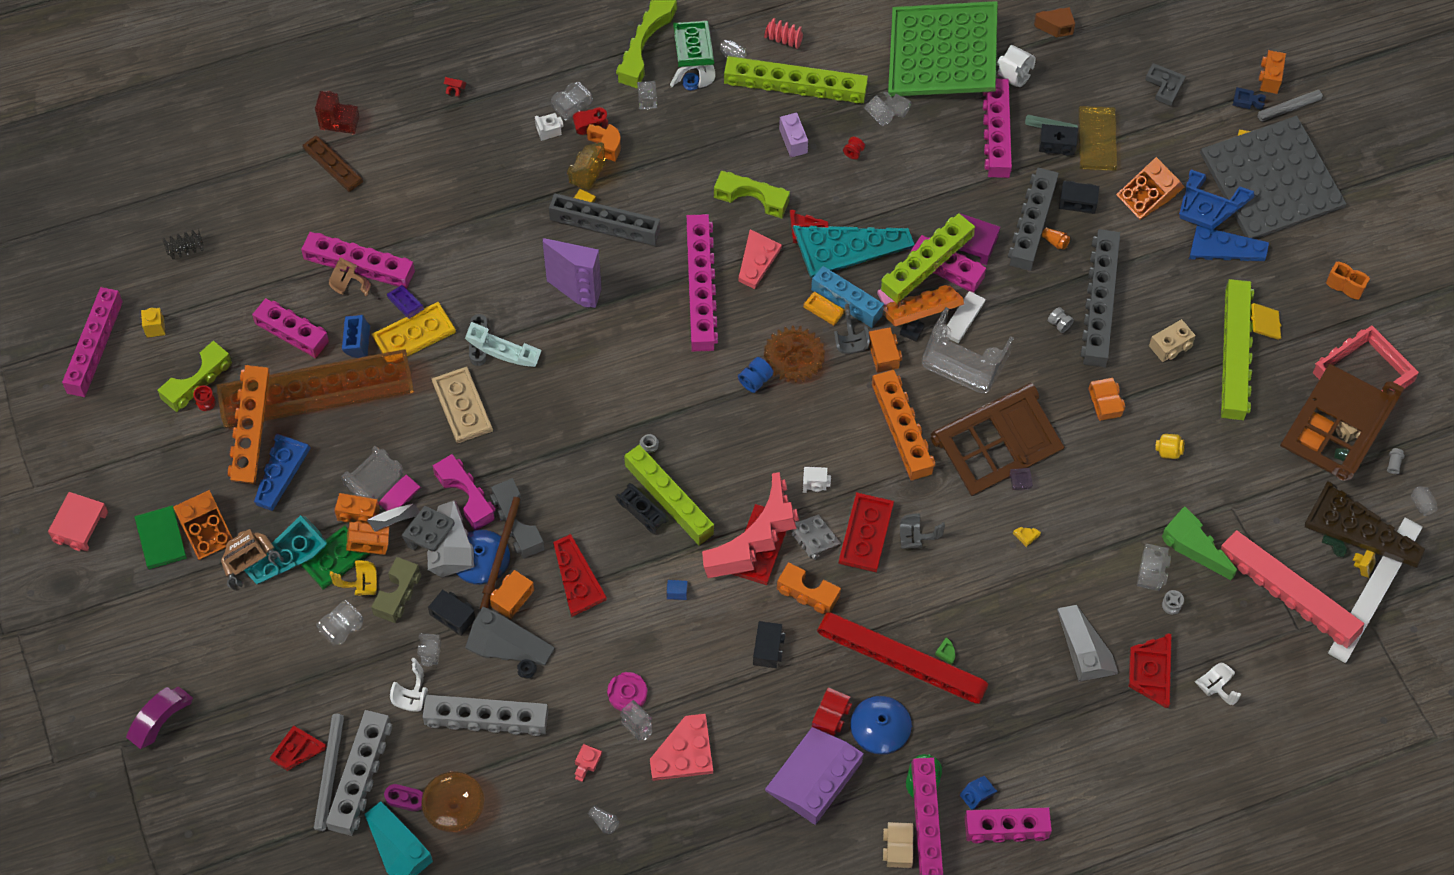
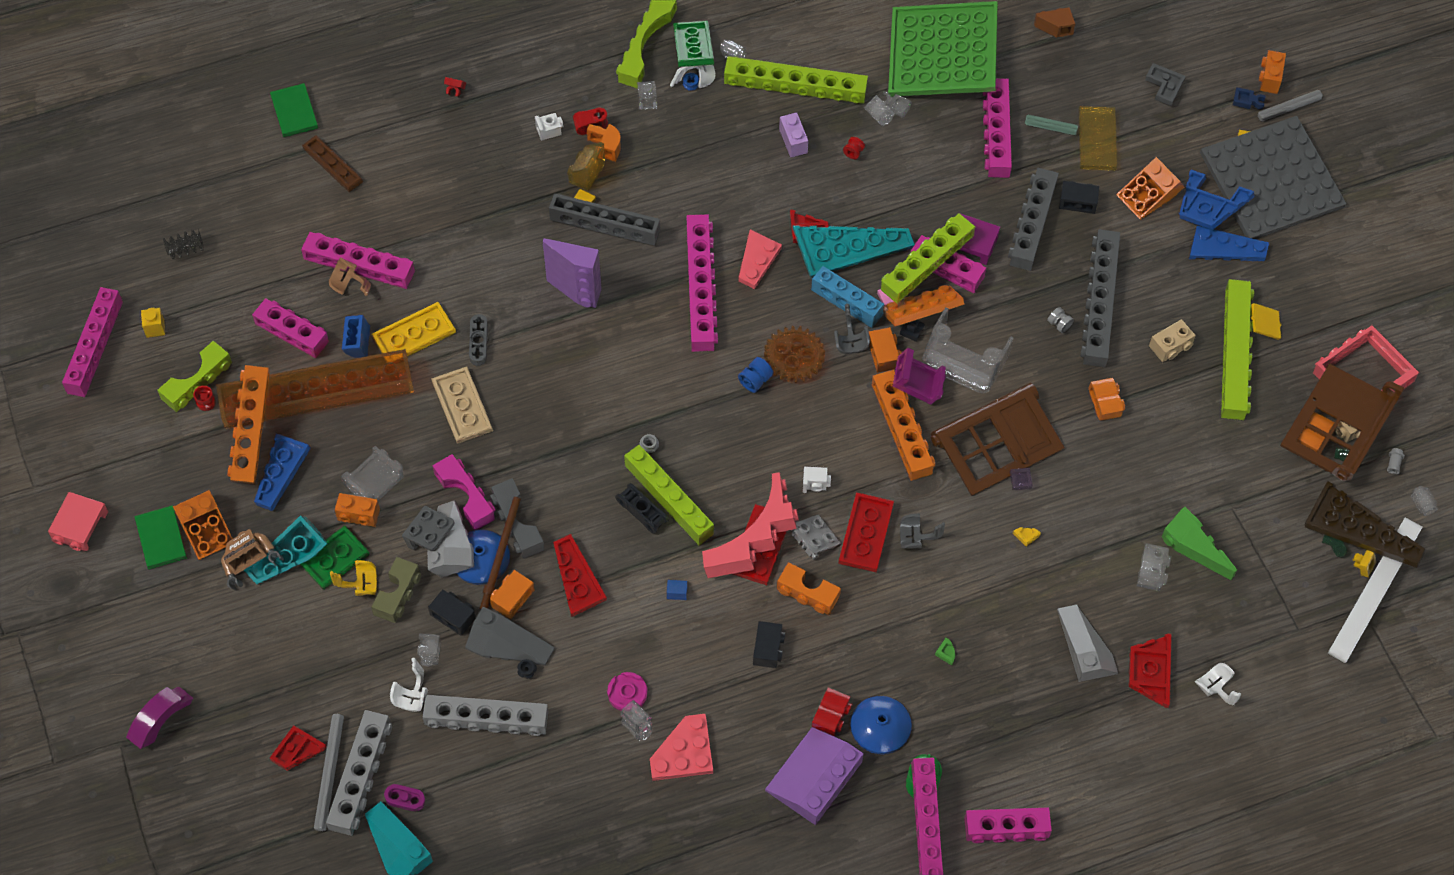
clear red brick [315,91,360,134] -> none
clear brick [316,600,364,646] -> none
orange brick [346,521,389,555] -> none
sticker [367,504,420,532] -> none
dark pink slope [378,475,421,511] -> none
dark purple plate [387,285,424,319] -> none
clear orange dish [421,771,484,832] -> none
light aqua slope [465,322,541,367] -> none
clear brick [551,81,593,120] -> none
coral plate [575,744,602,782] -> none
clear cone [588,806,619,834] -> none
lime arch [714,171,790,219] -> none
coral piece [764,18,803,49] -> none
light orange tile [803,291,845,326] -> none
red beam [817,612,988,704] -> none
tan brick [883,822,913,868] -> none
white tile [942,291,986,344] -> none
blue bracket [960,776,997,810] -> none
white brick [997,45,1035,87] -> none
black brick [1039,124,1078,155] -> none
orange cone [1042,227,1070,250] -> none
yellow head [1156,434,1185,459] -> none
light grey wheel [1162,590,1184,614] -> none
coral brick [1221,530,1364,648] -> none
orange brick [1326,262,1370,300] -> none
none -> green tile [270,83,318,138]
none -> magenta panel [893,348,946,405]

